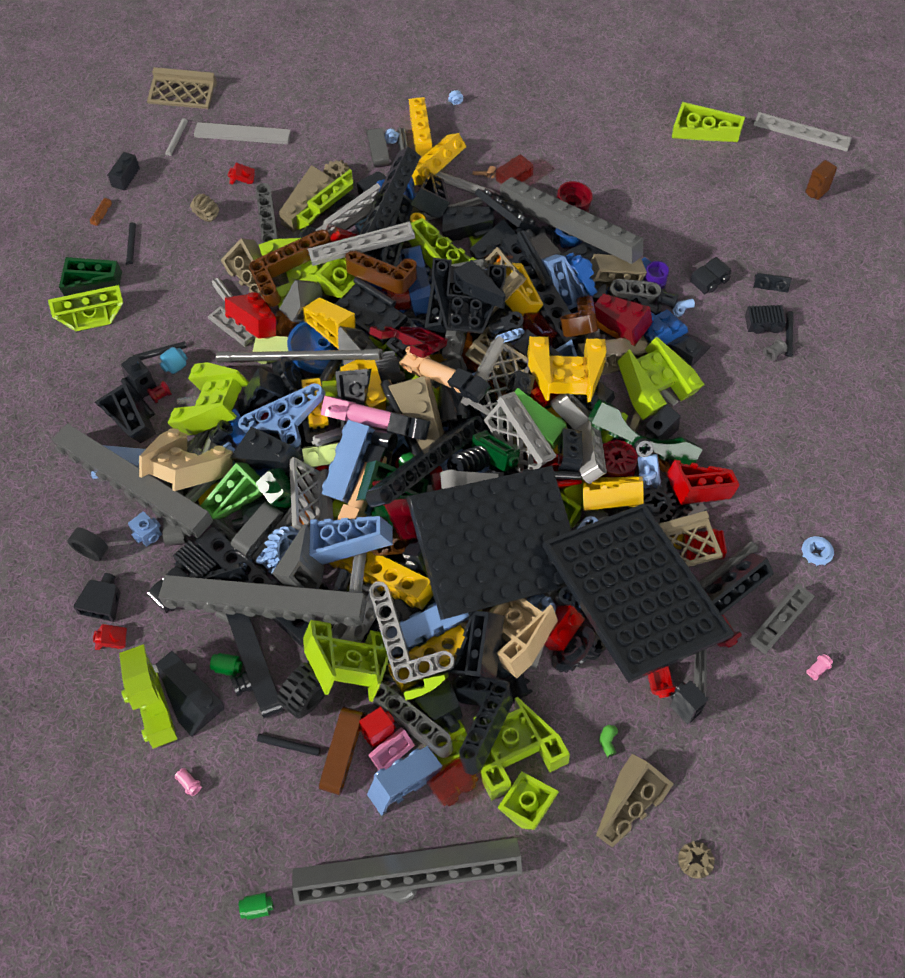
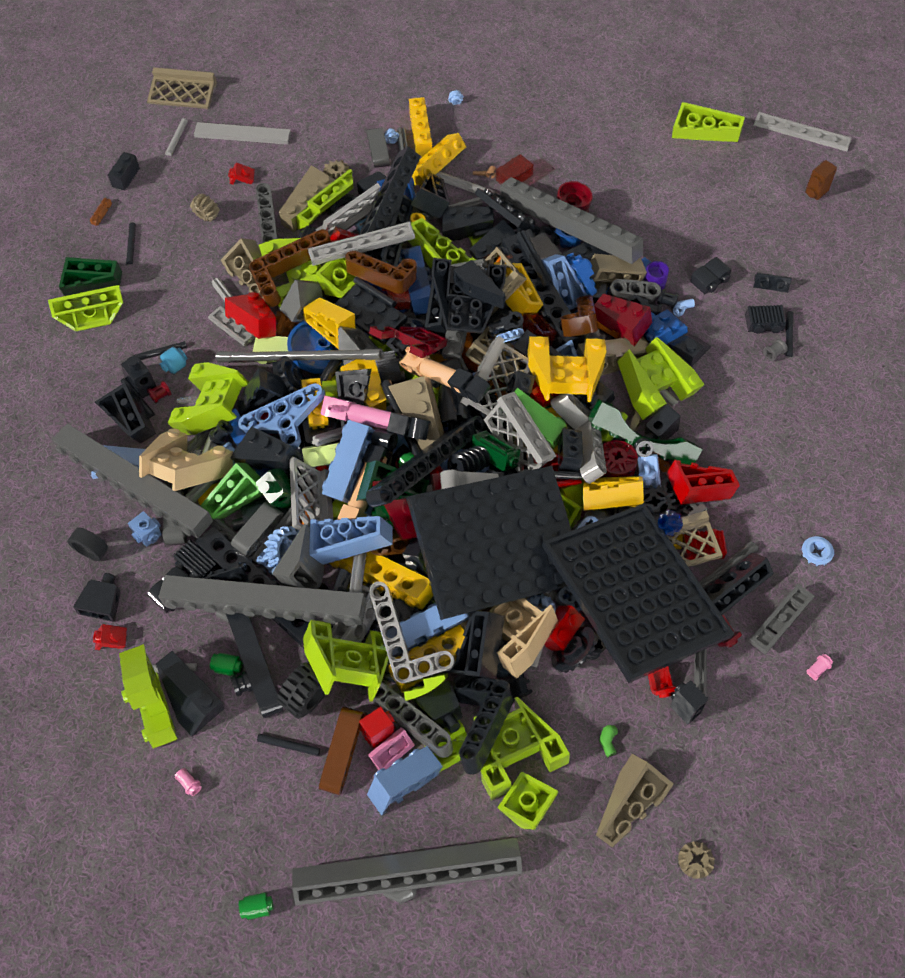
clear red brick [426,757,479,806] -> none
none -> clear blue gear [658,510,683,536]

